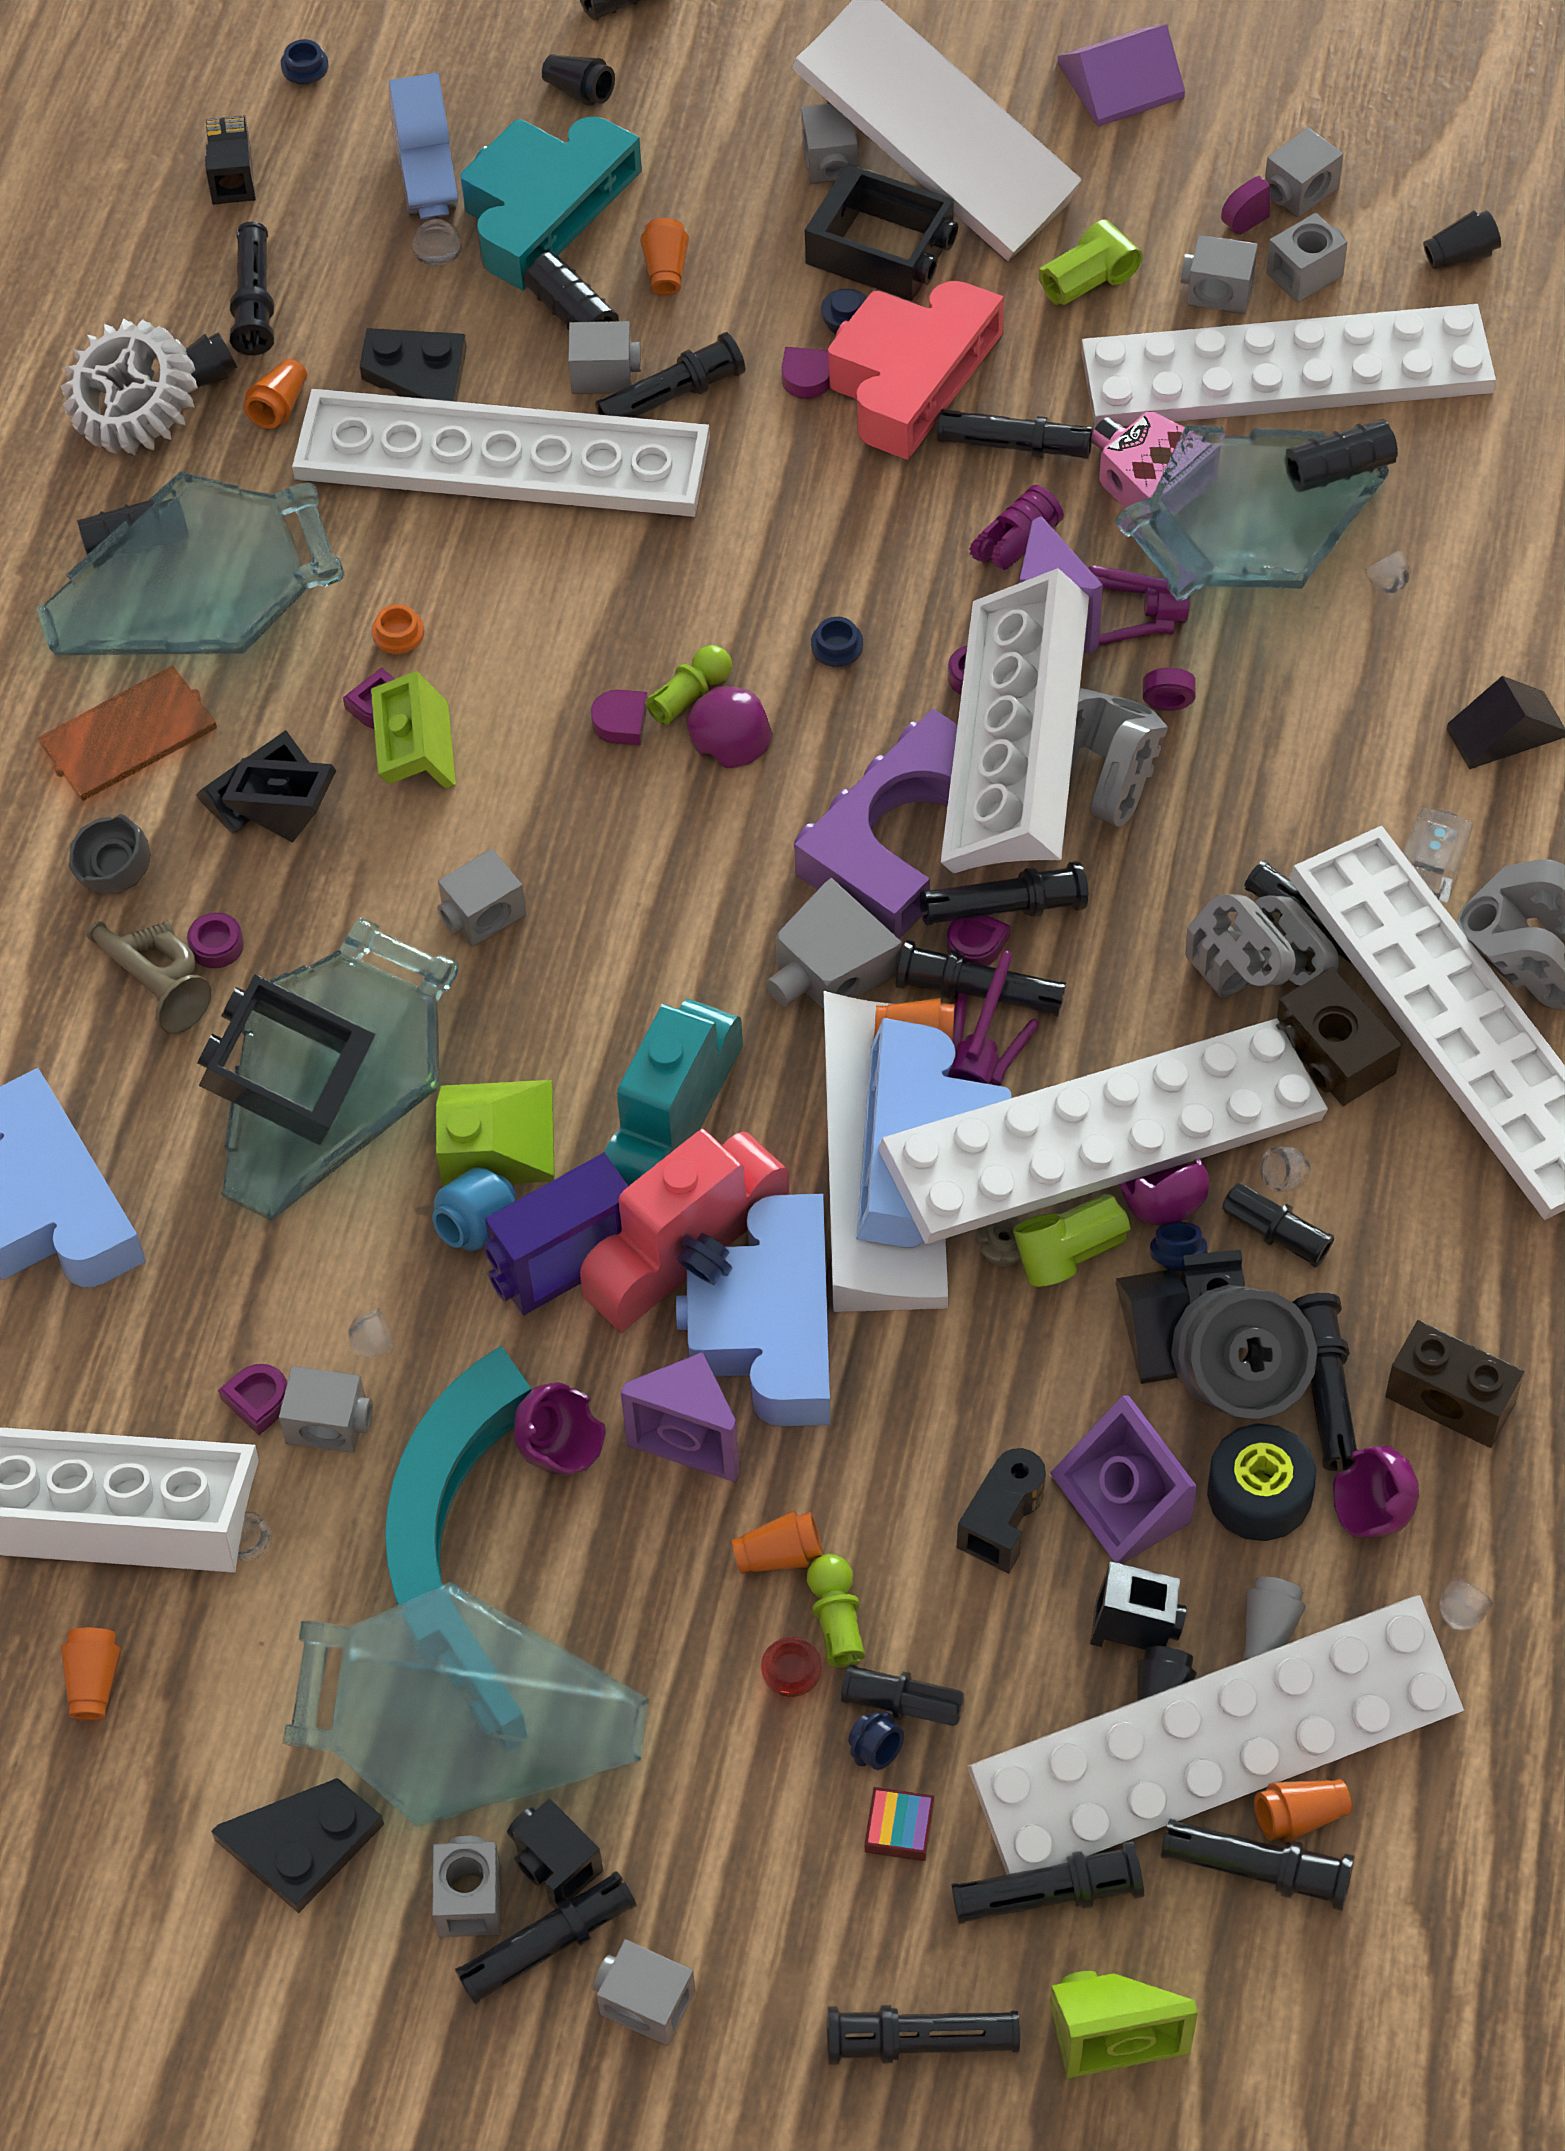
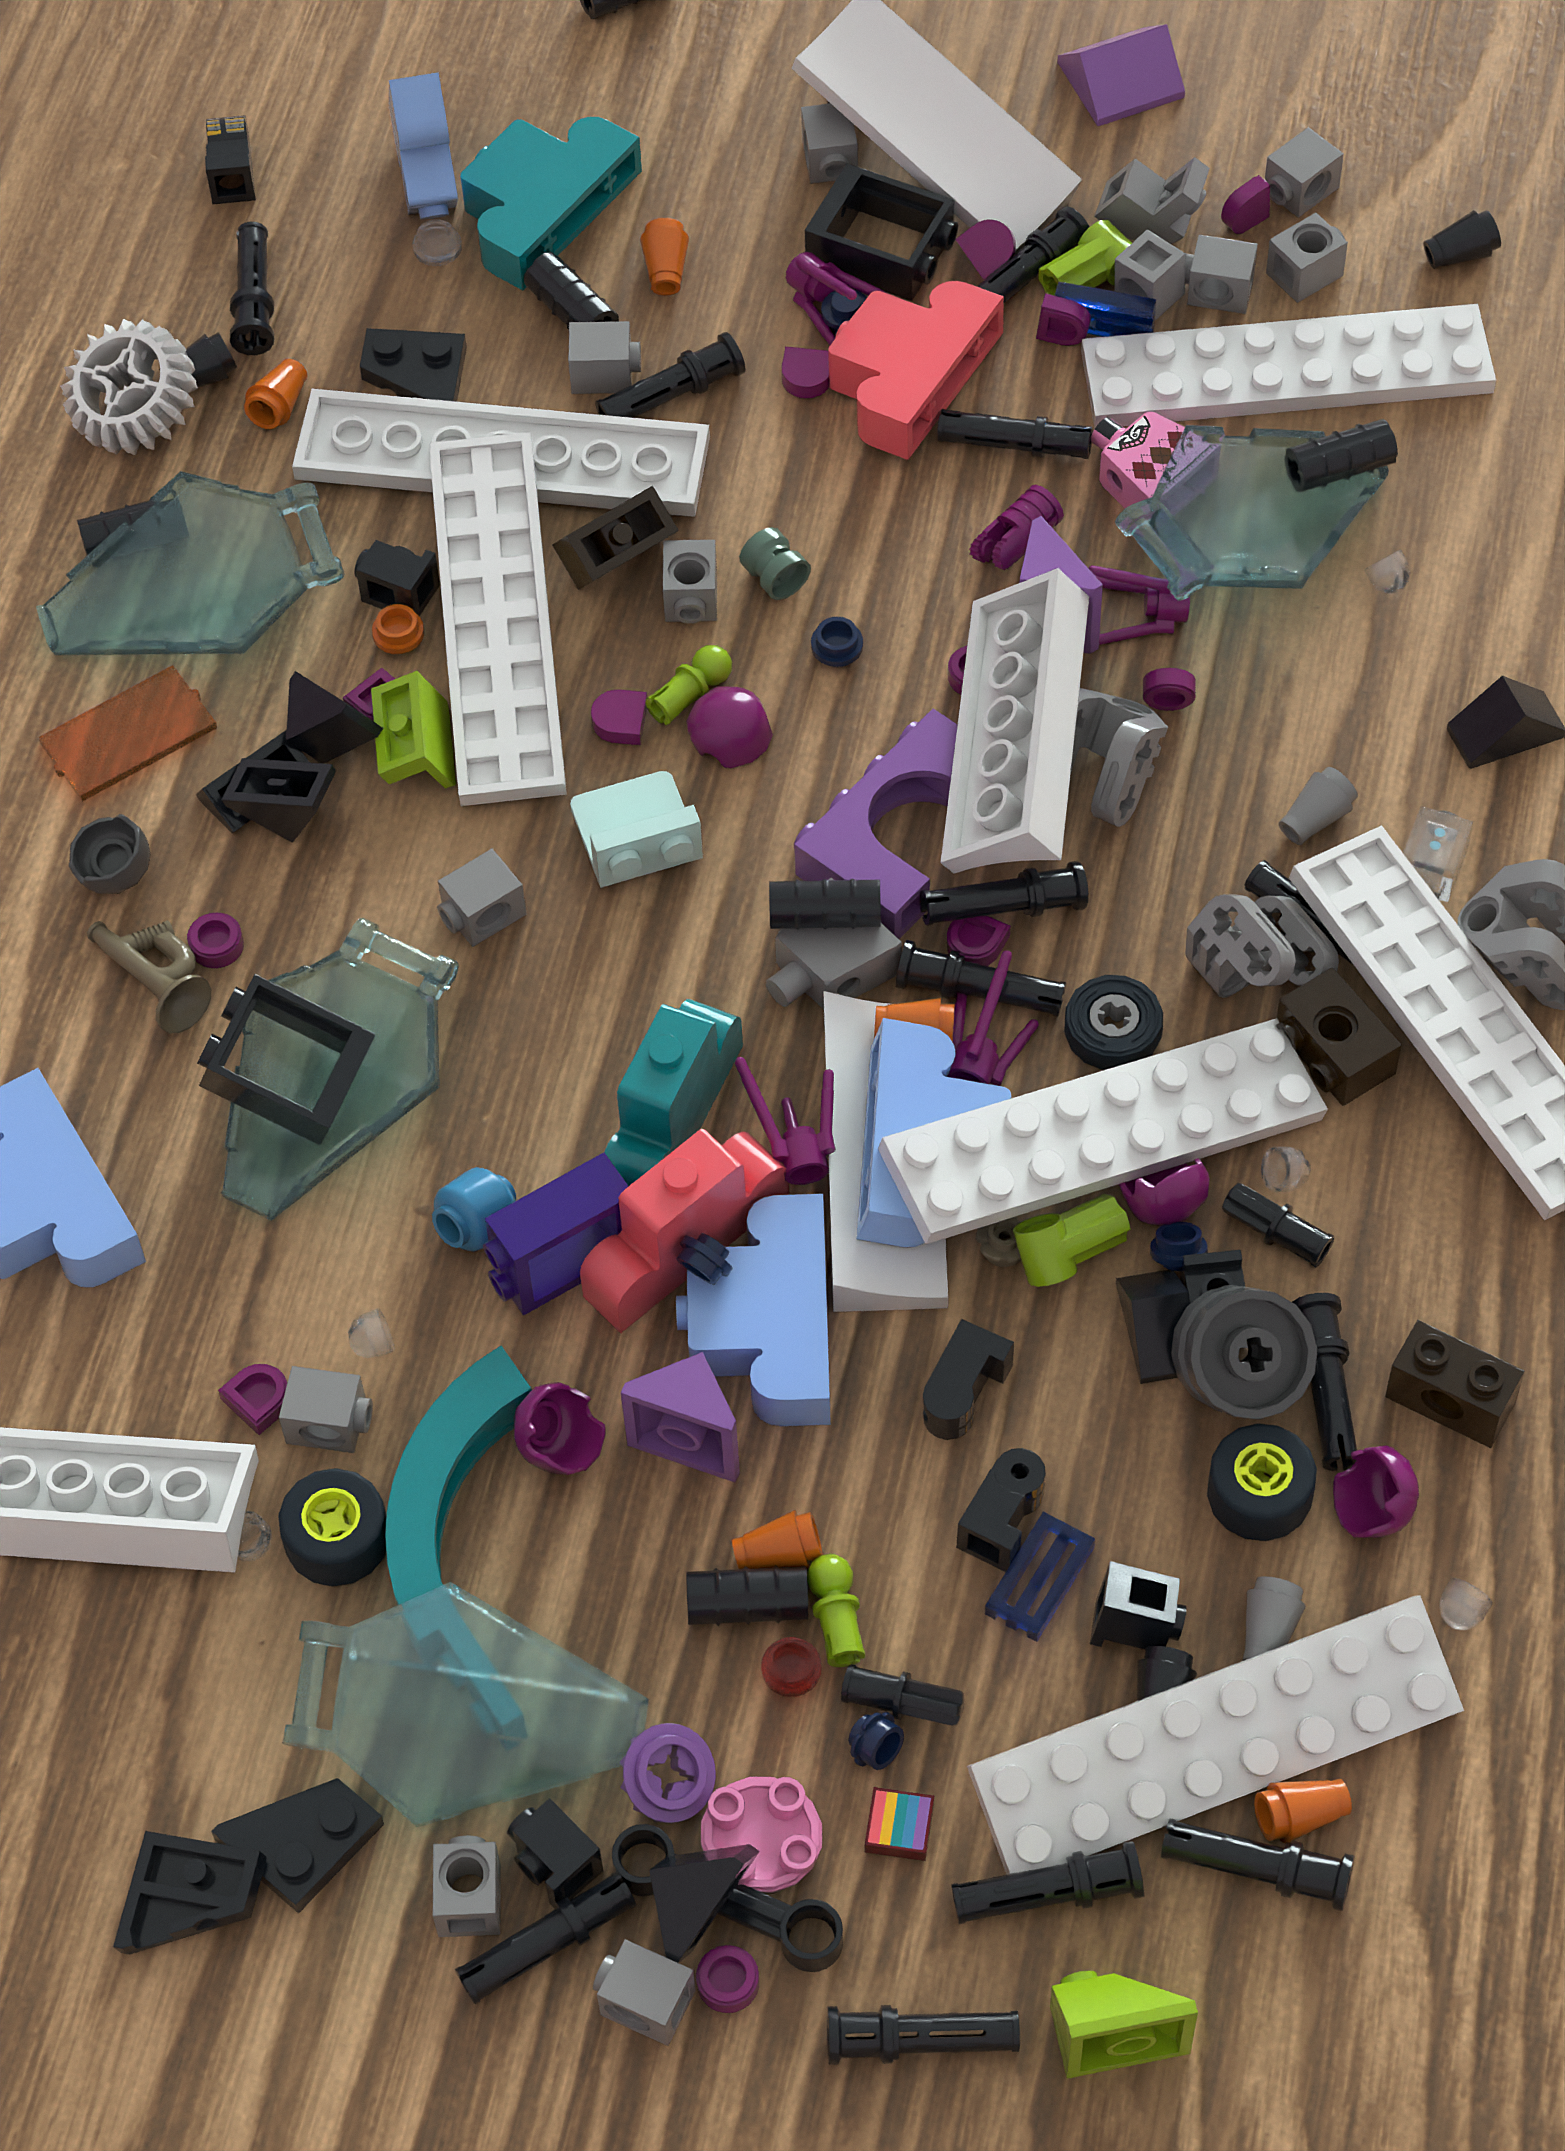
orange cone [61,1627,121,1720] -> none
dark blue plate [281,39,329,84] -> none
lime slope [436,1080,555,1187] -> none
black cone [542,54,615,106] -> none
medium lavender slope [1050,1395,1197,1564] -> none
none -> black wing [113,1831,267,1955]
none -> black wheel [278,1468,387,1587]
none -> black slope [286,671,383,764]
none -> black brick [354,540,440,616]
none -> white plate [429,432,567,806]
none -> dark brown brick [552,486,679,590]
none -> light aqua bracket [570,771,703,888]
none -> black piece [612,1824,843,1972]
none -> medium lavender gear [620,1723,716,1823]
none -> black slope [649,1844,760,1963]
none -> light grey brick [663,540,717,623]
none -> black axle [686,1565,809,1626]
none -> magenta tile [696,1945,759,2013]
none -> bright pink dish [701,1777,822,1893]
none -> magenta plant [735,1057,836,1185]
none -> sand green wheel [739,527,811,600]
none -> black axle [769,878,881,930]
none -> magenta plant [785,252,888,346]
none -> black leg [923,1319,1014,1440]
none -> magenta tile [955,219,1016,280]
none -> black pin [976,206,1090,303]
none -> clear blue tile [985,1512,1095,1642]
none -> magenta tile [1036,293,1091,346]
none -> clear blue tile [1055,282,1157,337]
none -> black bush [1064,975,1163,1070]
none -> light grey brick [1094,157,1210,244]
none -> light grey brick [1115,230,1186,323]
none -> light grey cone [1278,767,1358,845]

